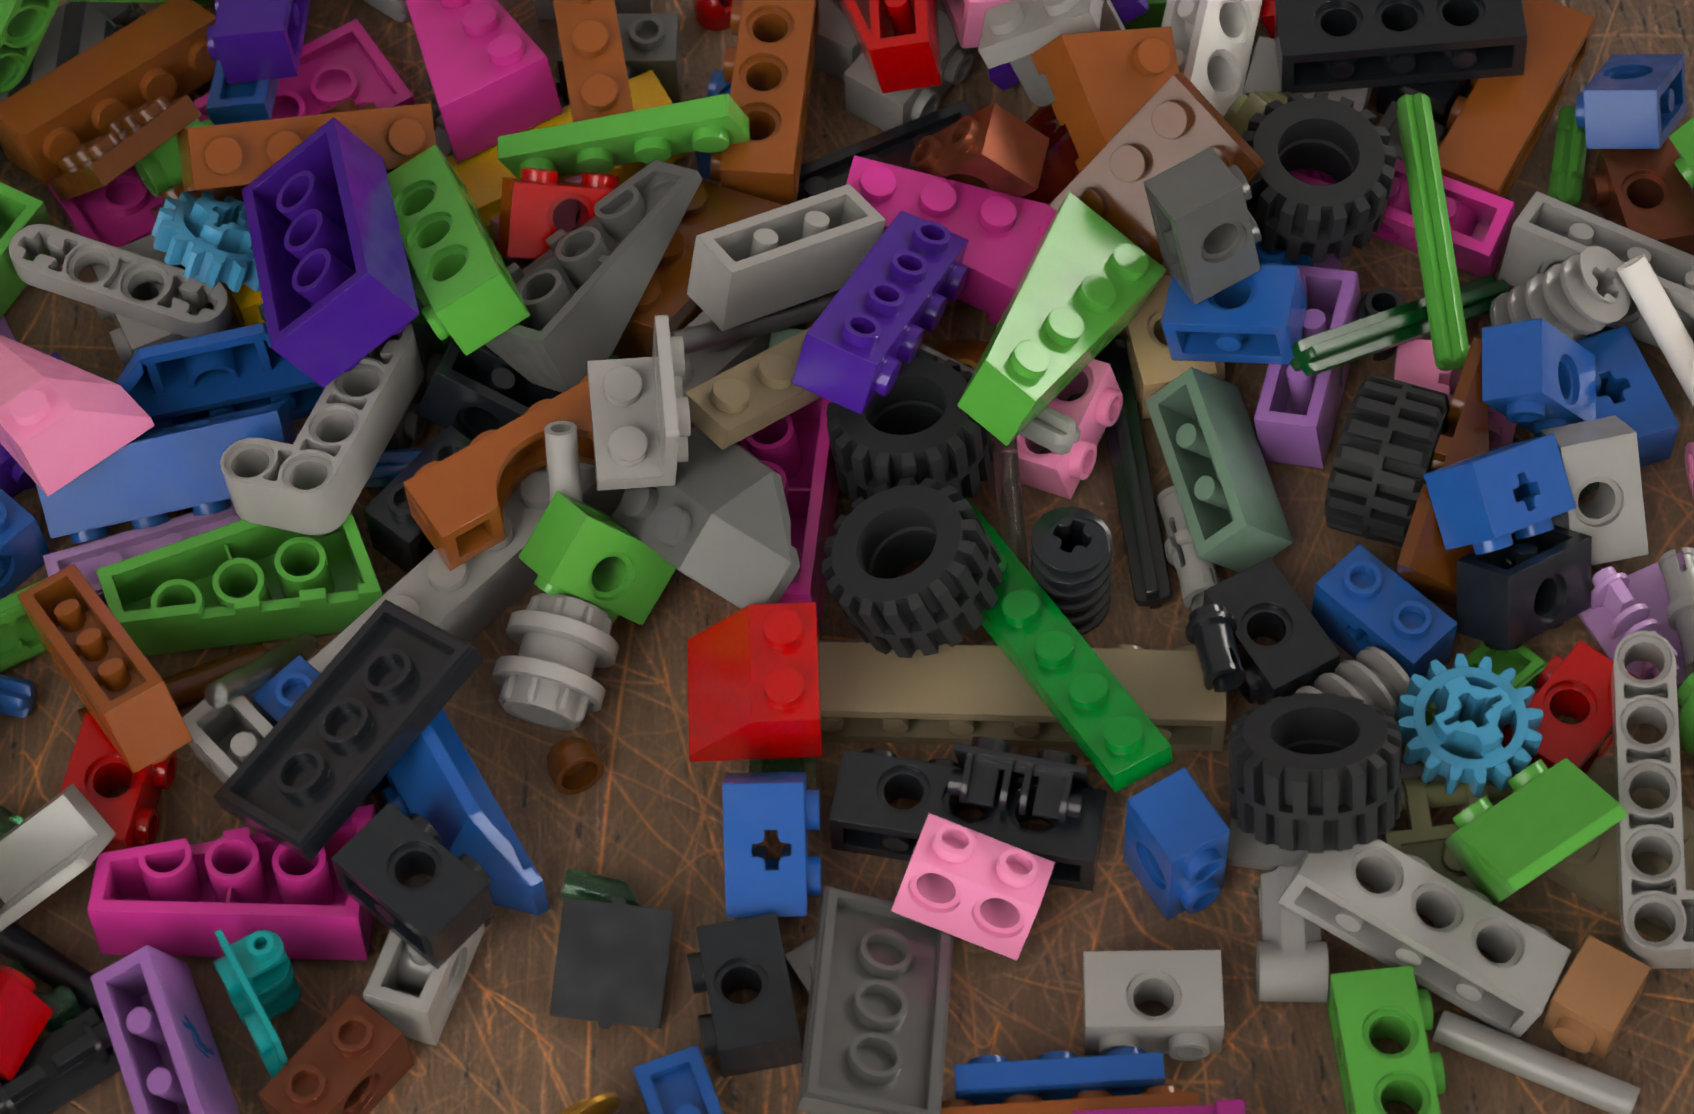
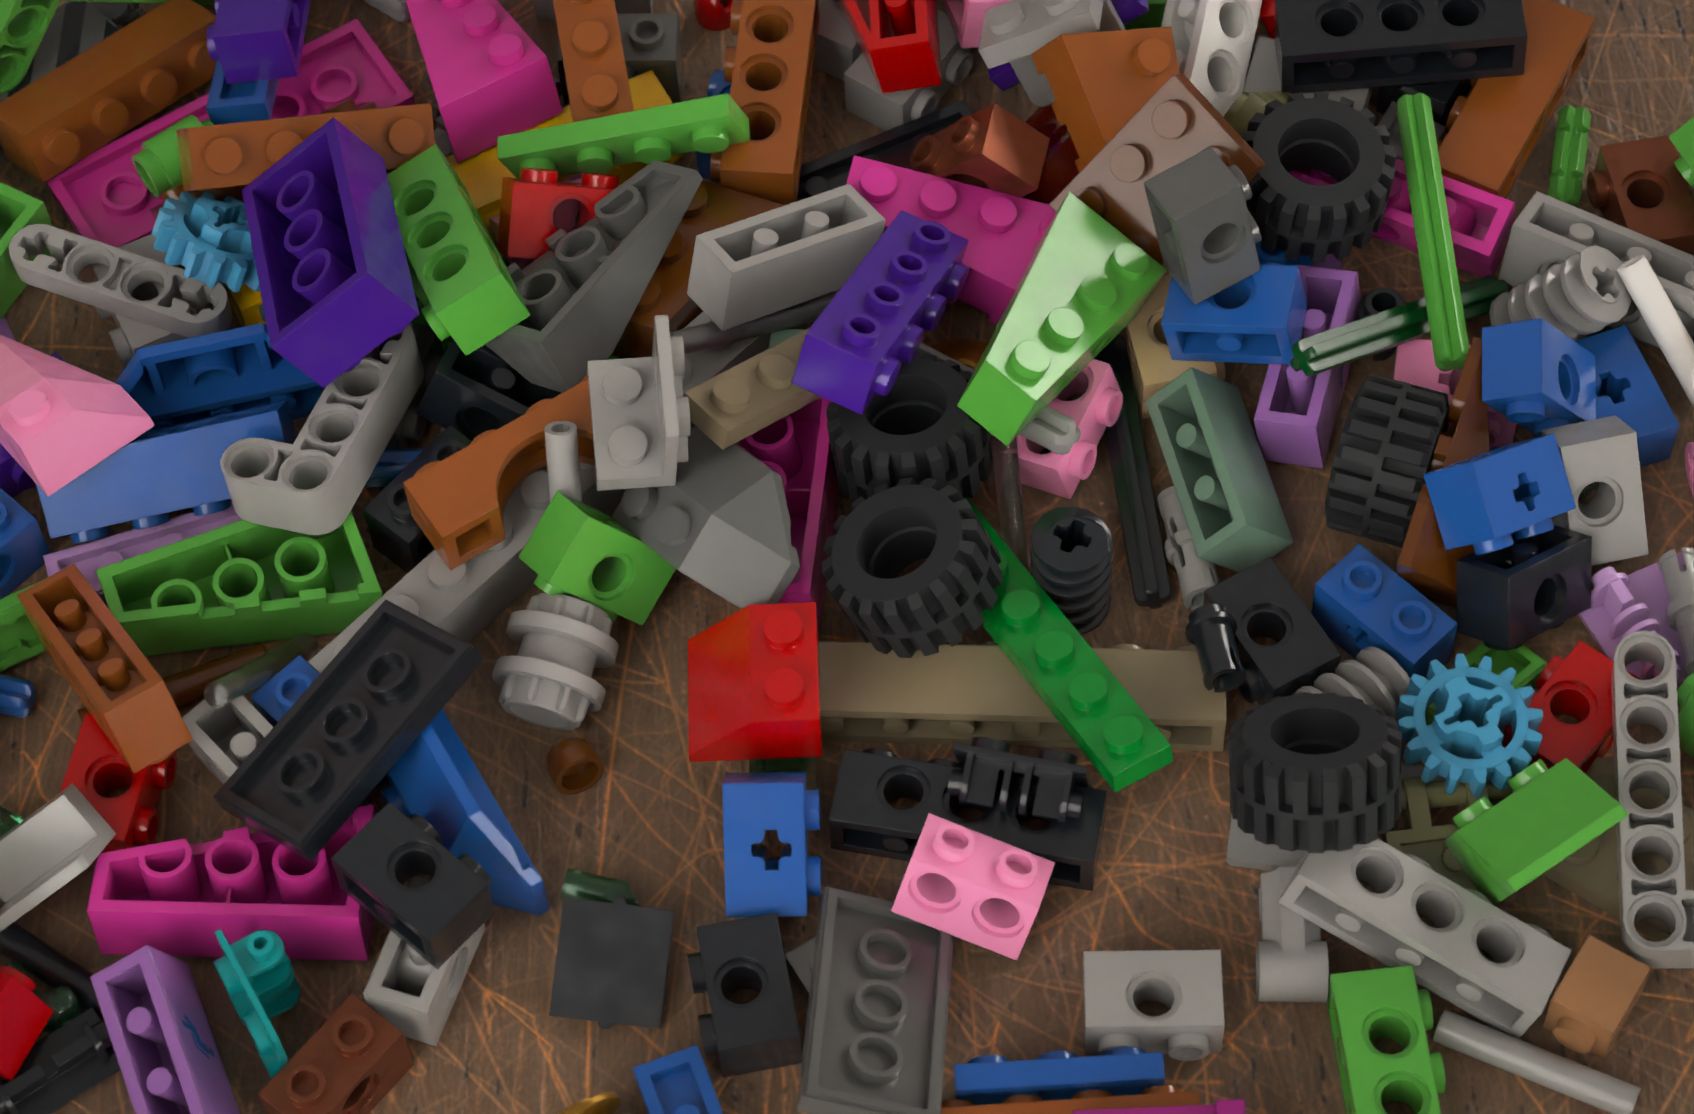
reddish brown plate [48,95,202,202] -> none
blue brick [1123,767,1230,921] -> none
blue brick [1576,54,1687,149] -> none

